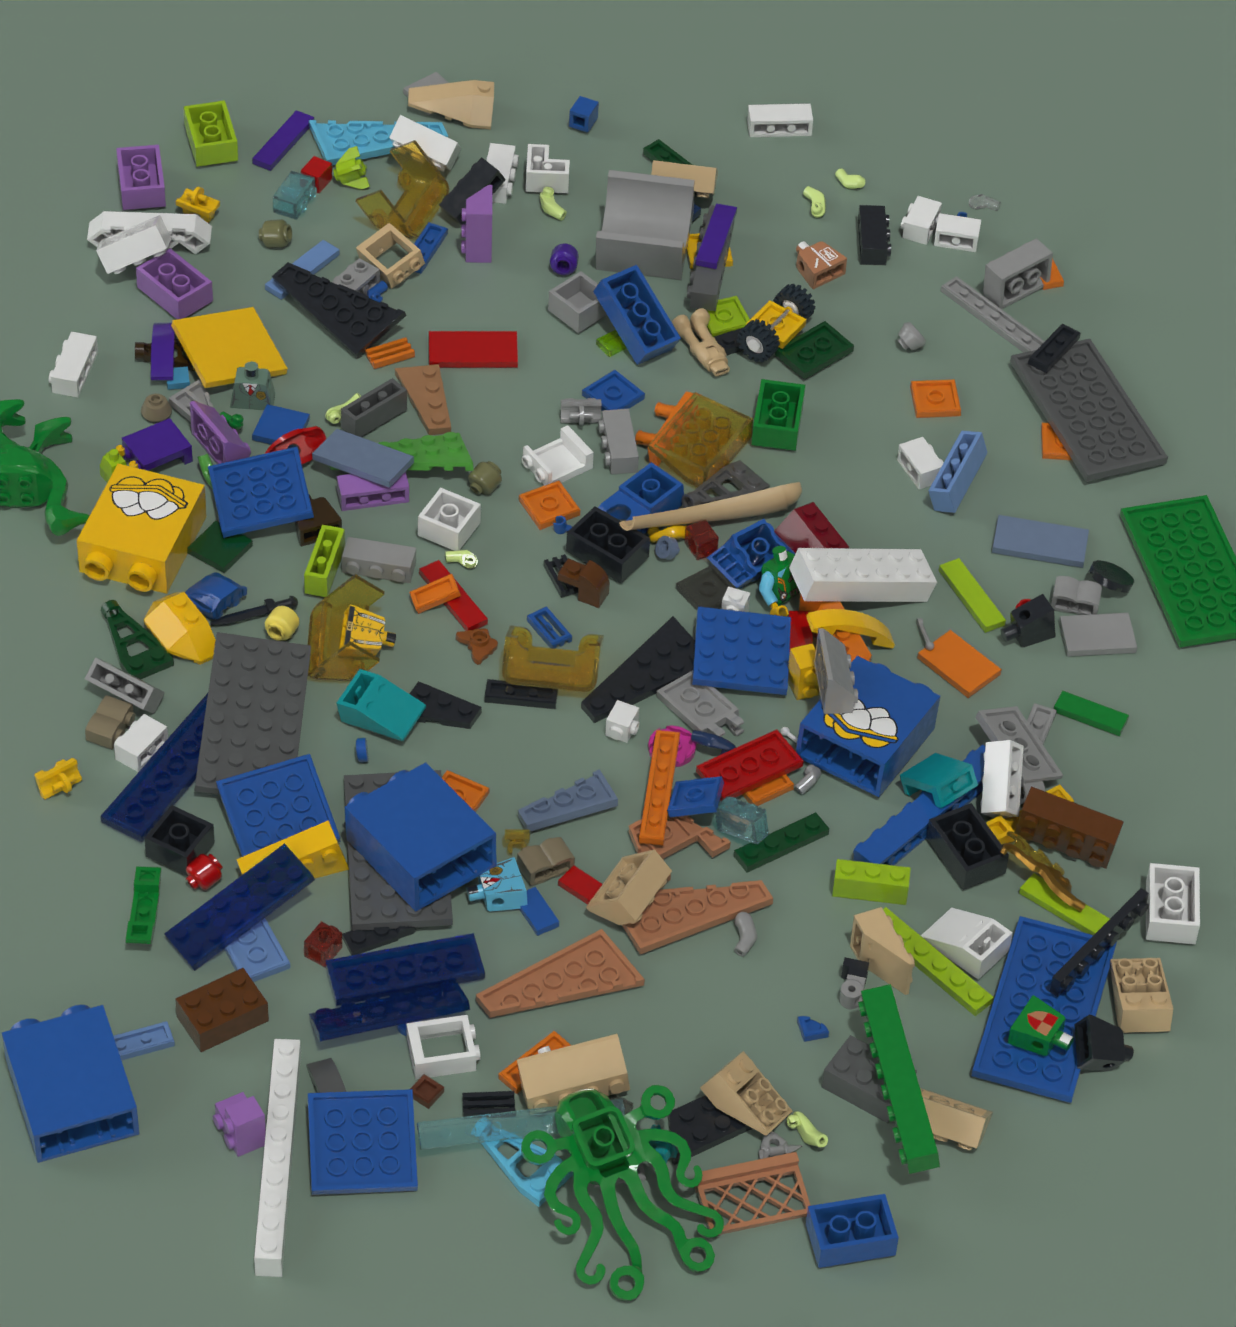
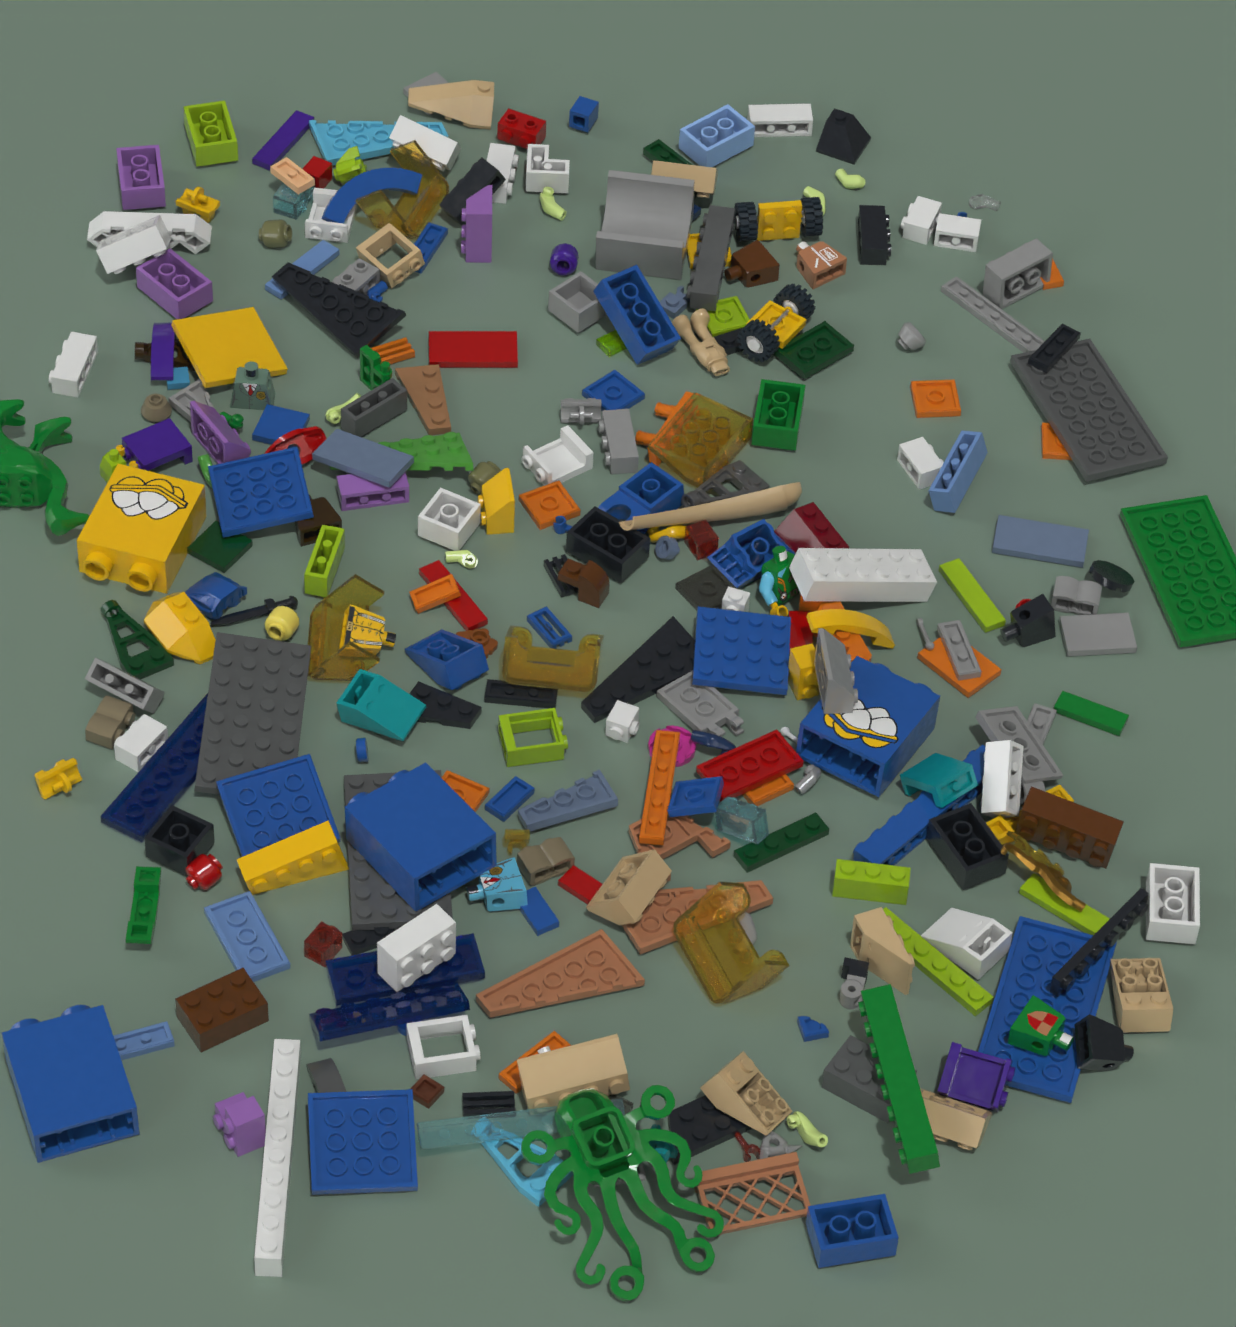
clear blue plate [164,843,315,971] -> none
light grey brick [342,537,416,583] -> none
dark purple tile [695,203,737,269] -> none
none -> light nougat plate [270,157,315,194]
none -> white panel [305,187,357,243]
none -> blue tile [321,168,422,224]
none -> green plate [360,345,392,390]
none -> white brick [377,904,456,992]
none -> blue slope [405,629,489,690]
none -> yellow slope [477,468,515,535]
none -> blue tile [485,776,535,822]
none -> red brick [497,108,546,149]
none -> lime window [498,708,568,767]
none -> sand blue plate [660,286,690,319]
none -> clear yellow windscreen [673,882,790,1004]
none -> light blue brick [679,104,755,167]
none -> reddish brown torso [724,240,780,288]
none -> plate [734,197,823,242]
none -> clear red hand [735,1132,760,1162]
none -> black slope [816,108,871,165]
none -> light grey tile [937,620,982,681]
none -> dark purple panel [938,1042,1016,1112]

